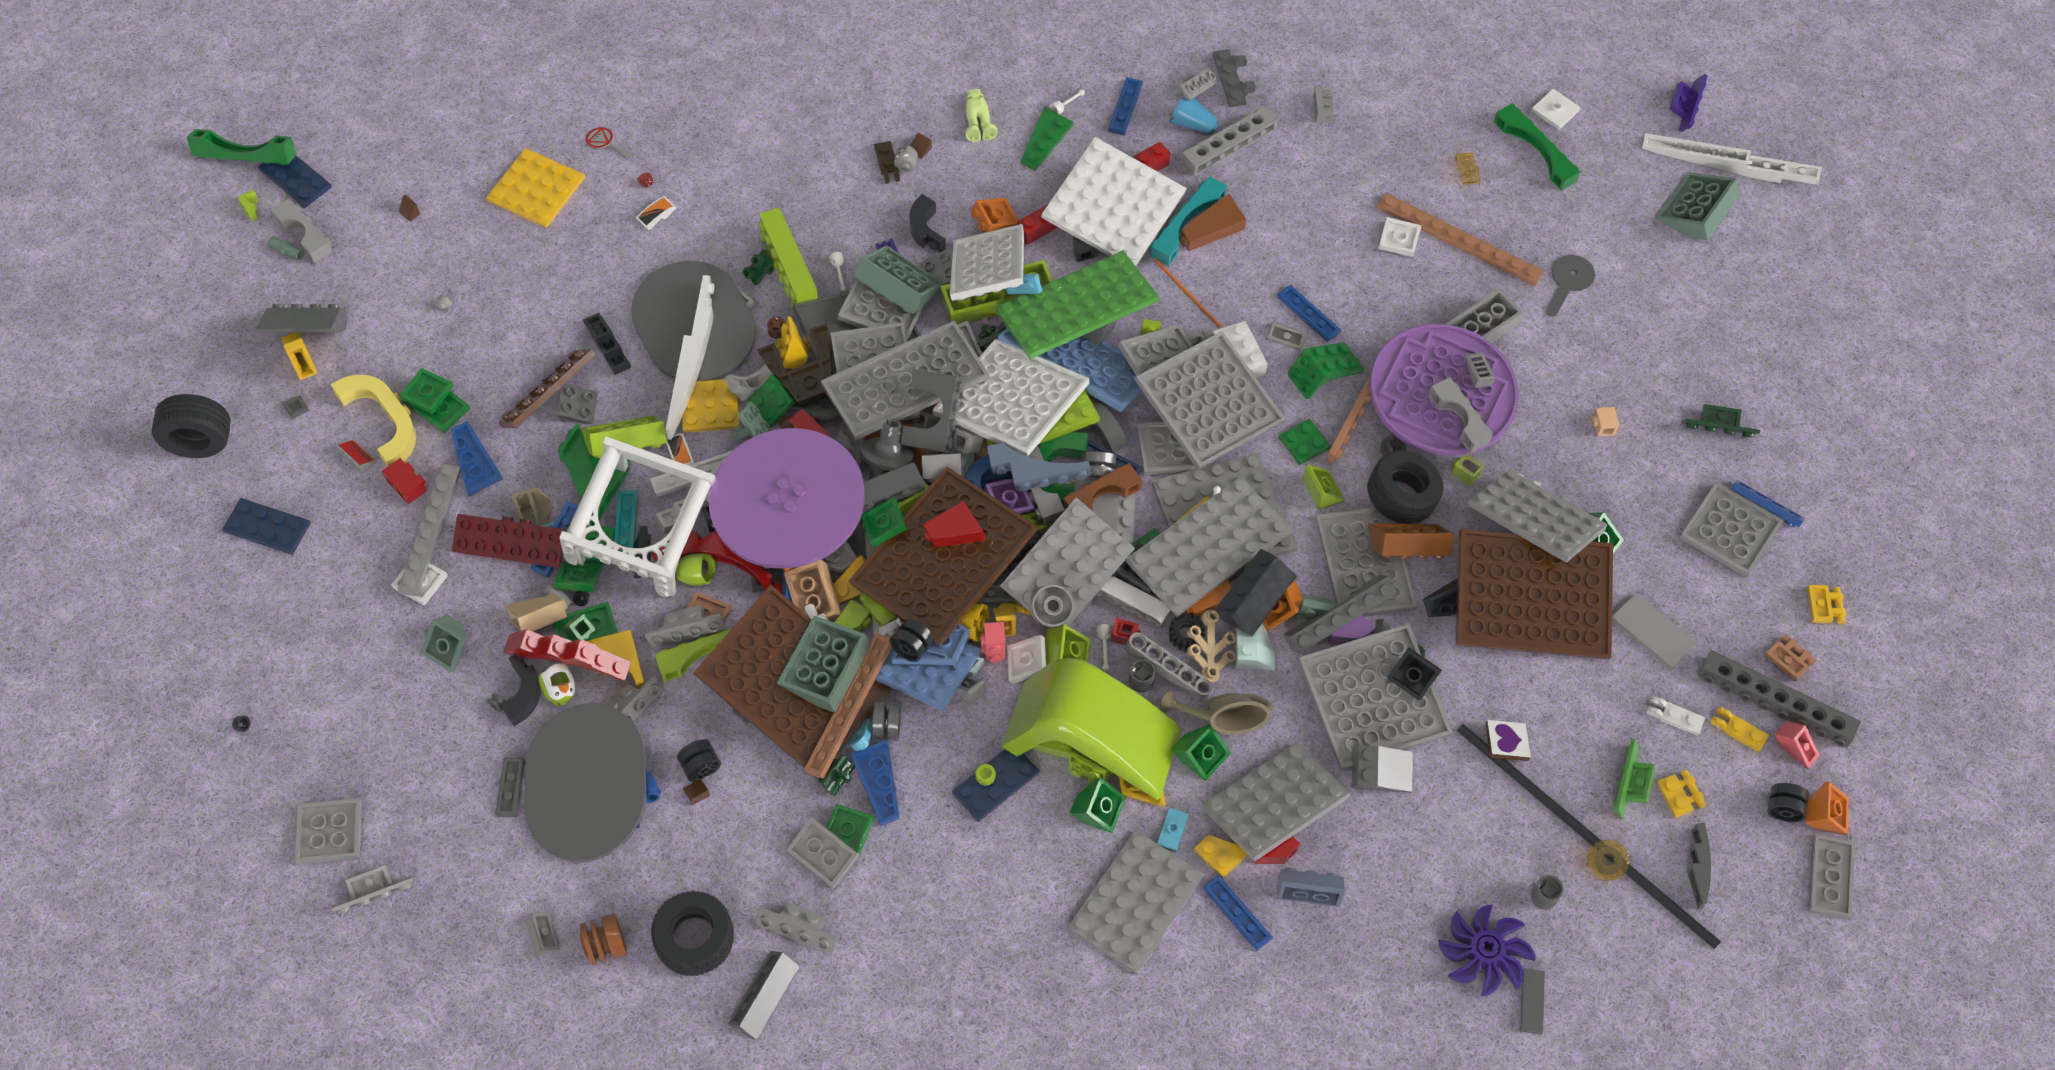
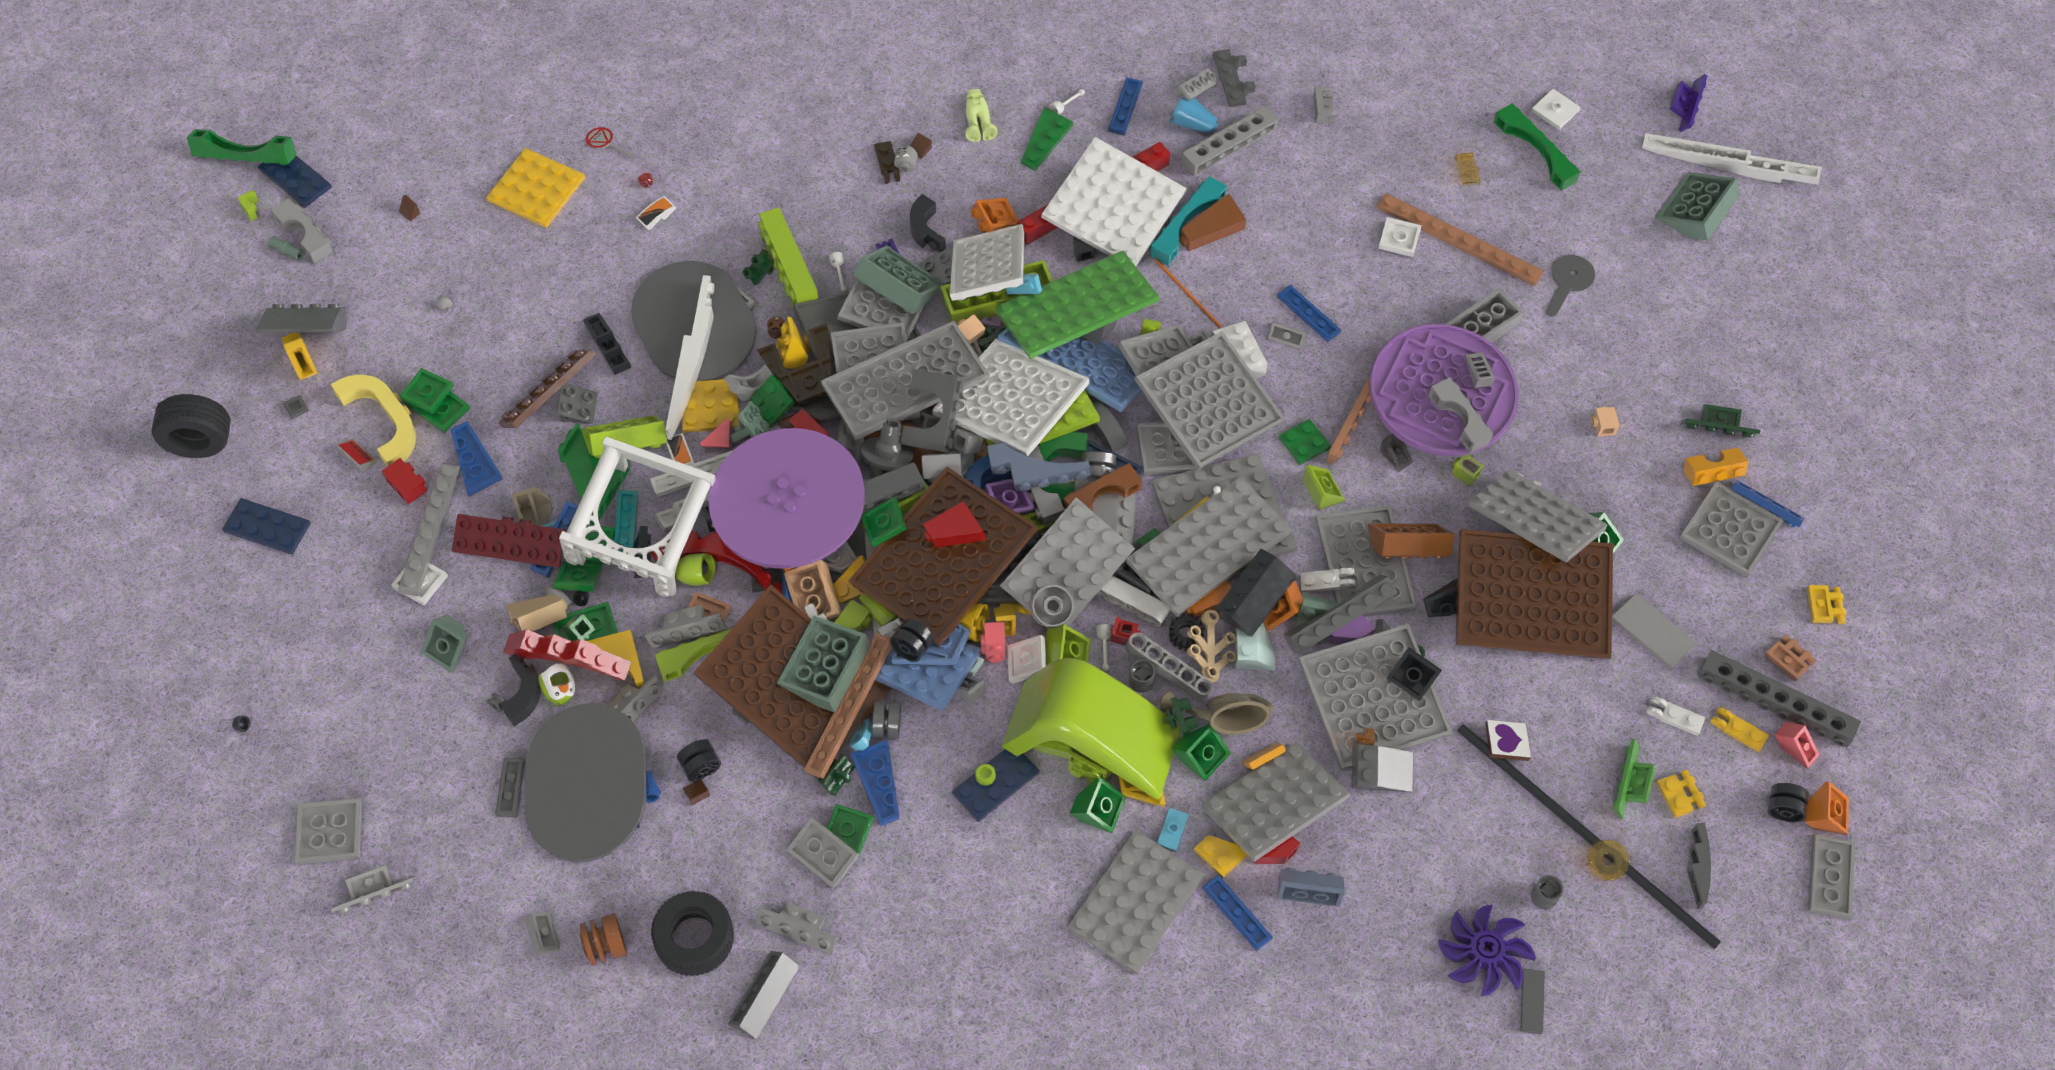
green bracket [1288,342,1364,399] -> none
black tyre [1367,451,1444,524] -> none
none -> coral slope [700,418,732,449]
none -> light nougat brick [957,315,985,344]
none -> dark green hips [1162,697,1198,736]
none -> light orange tile [1242,742,1286,770]
none -> white hinge [1301,568,1355,593]
none -> clear orange tile [1356,728,1375,746]
none -> light orange arch [1683,447,1748,486]

